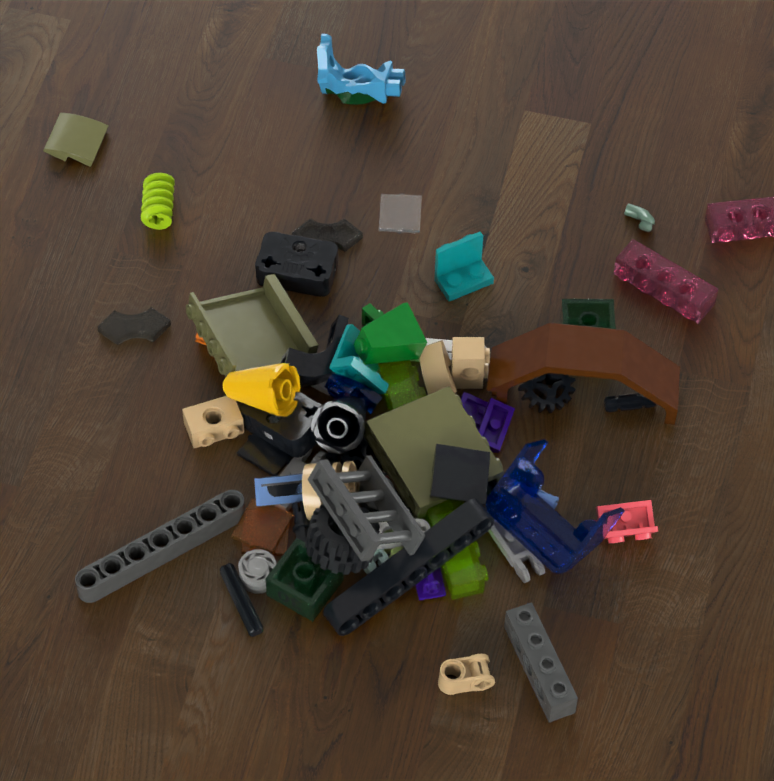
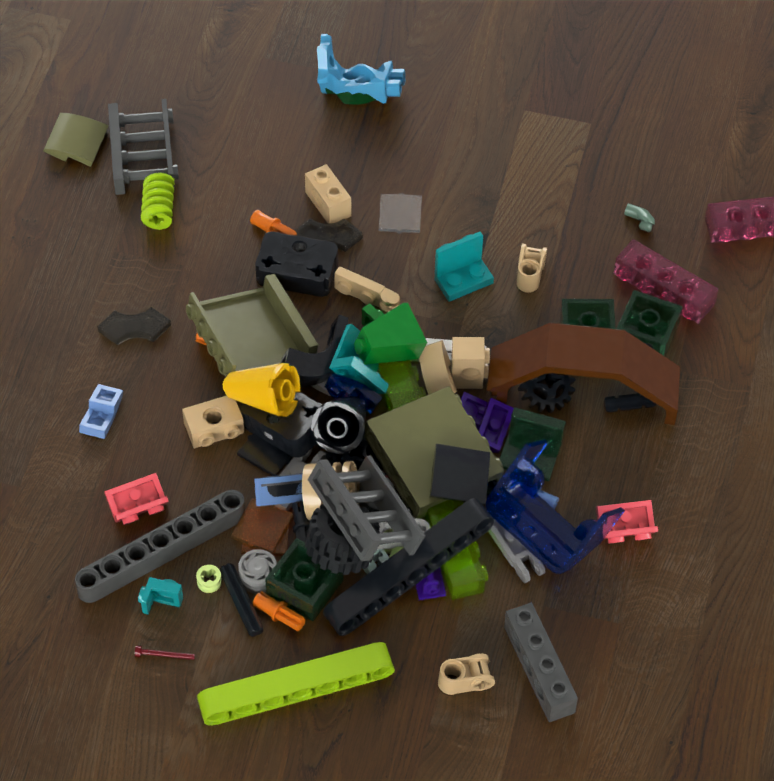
none -> medium blue slope [79,384,123,439]
none -> coral bracket [104,473,169,525]
none -> dark grey fence [108,99,179,195]
none -> dark red piece [135,645,195,660]
none -> teal bracket [138,577,183,614]
none -> yellowish green bush [196,565,222,593]
none -> lime beam [197,642,395,726]
none -> orange axle [250,210,297,236]
none -> orange axle [253,591,306,631]
none -> tan brick [305,164,351,226]
none -> tan hinge [334,267,400,314]
none -> clear green bracket [500,407,566,481]
none -> tan piece [517,243,547,293]
none -> clear green brick [616,290,683,356]

